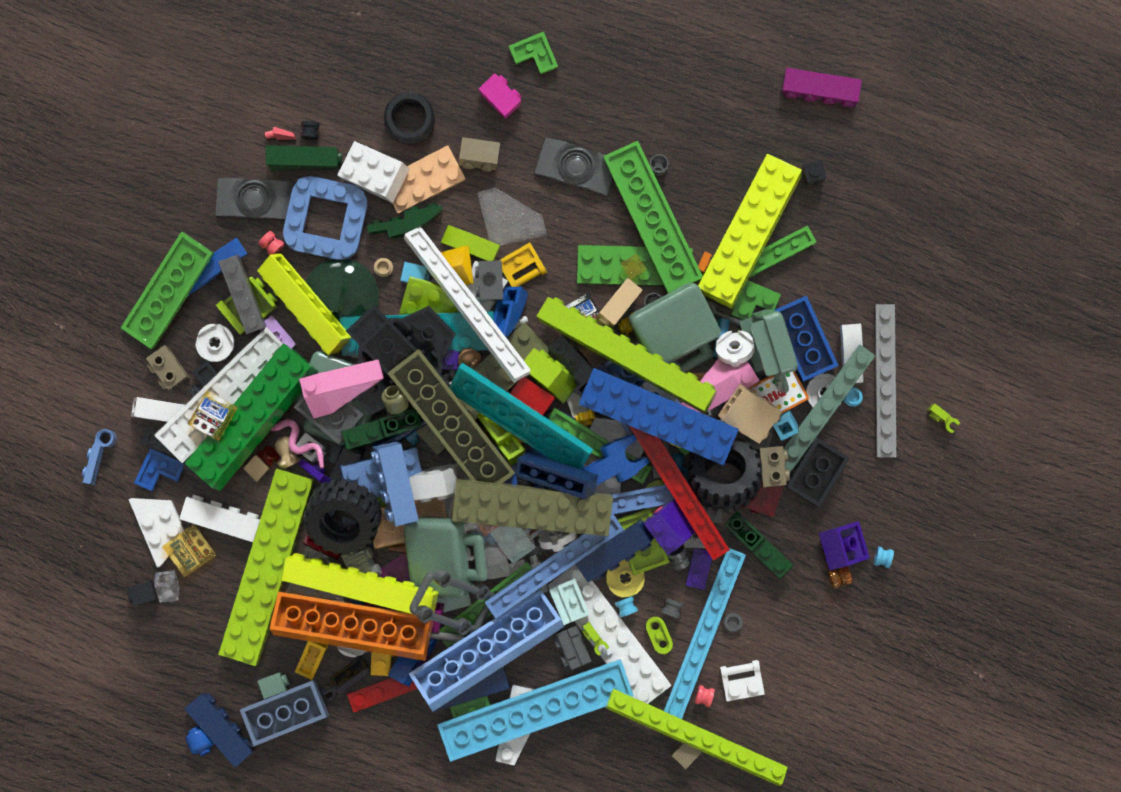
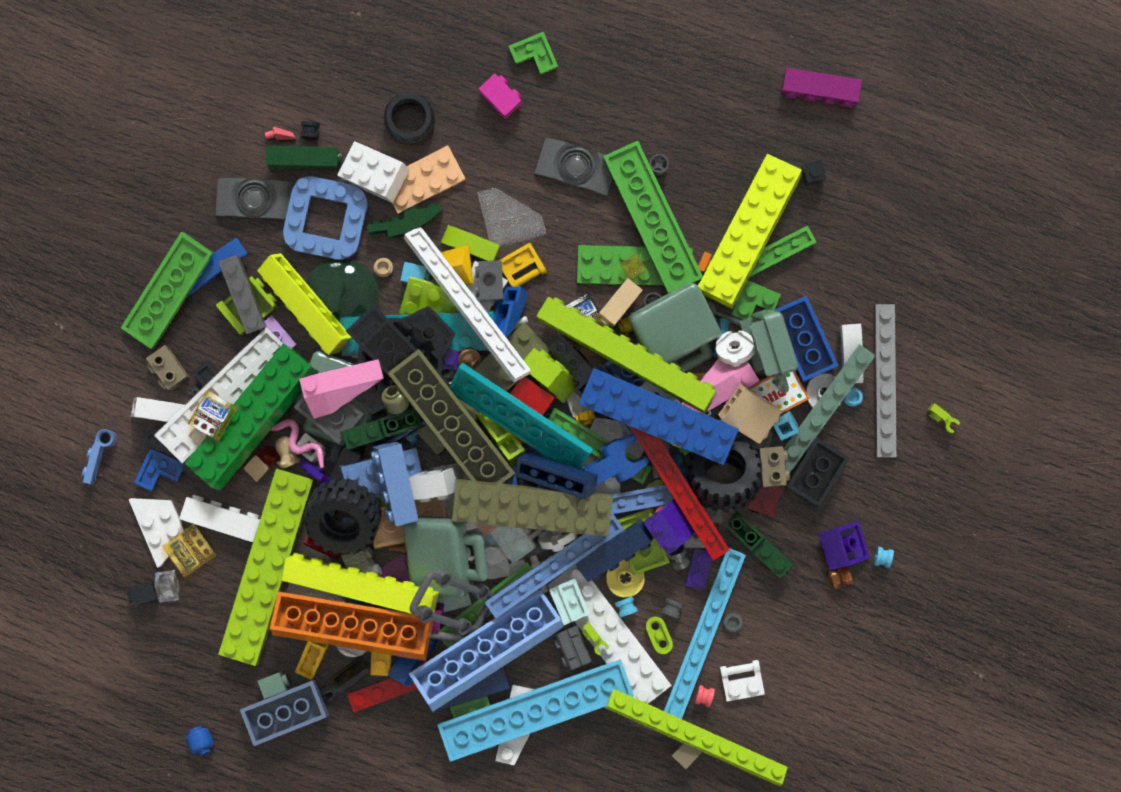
dark blue brick [185,692,255,767] -> none
white plate [196,324,235,362] -> none
coral wheel [258,231,285,255] -> none
dark tan brick [459,137,500,172] -> none

